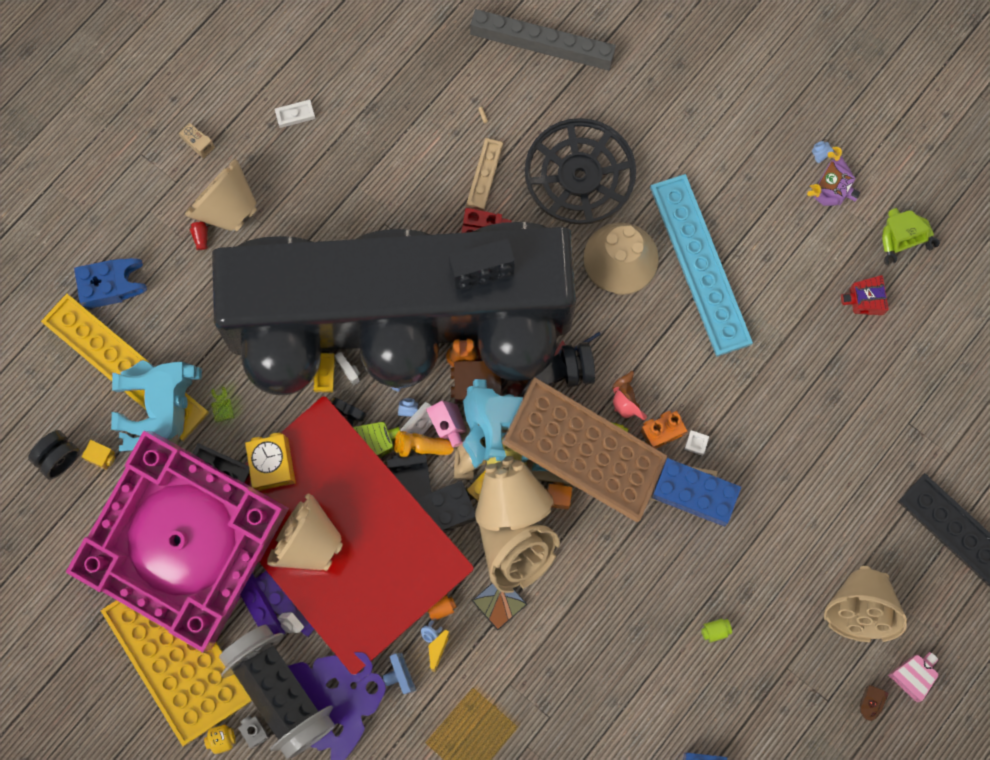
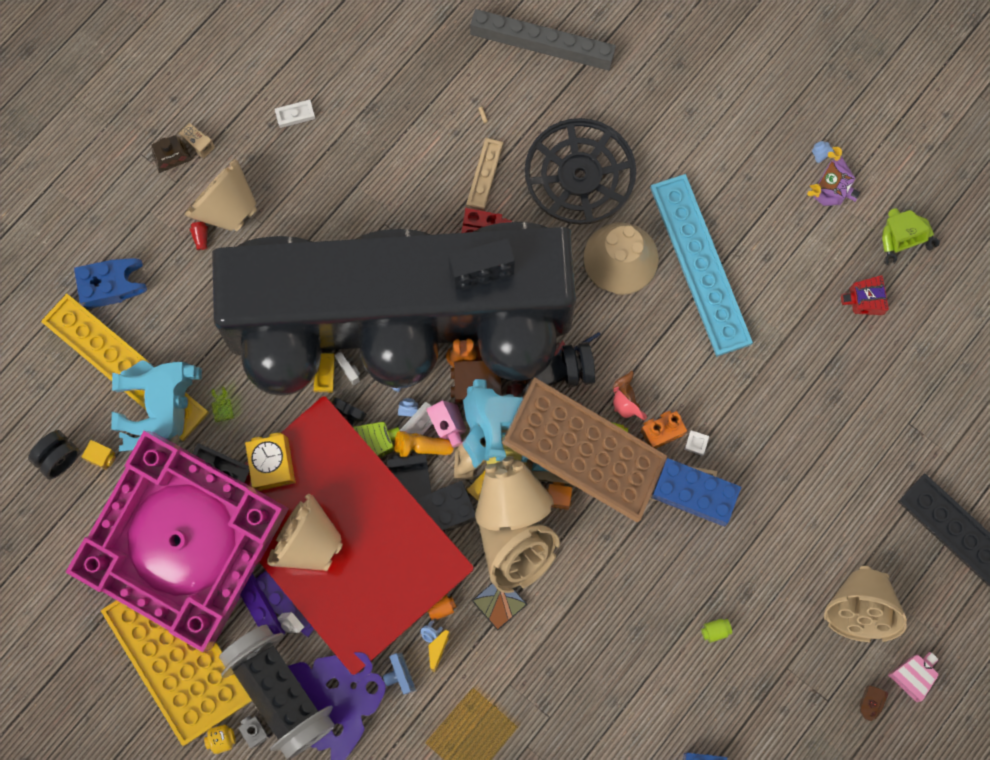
none -> dark brown torso [151,135,192,173]

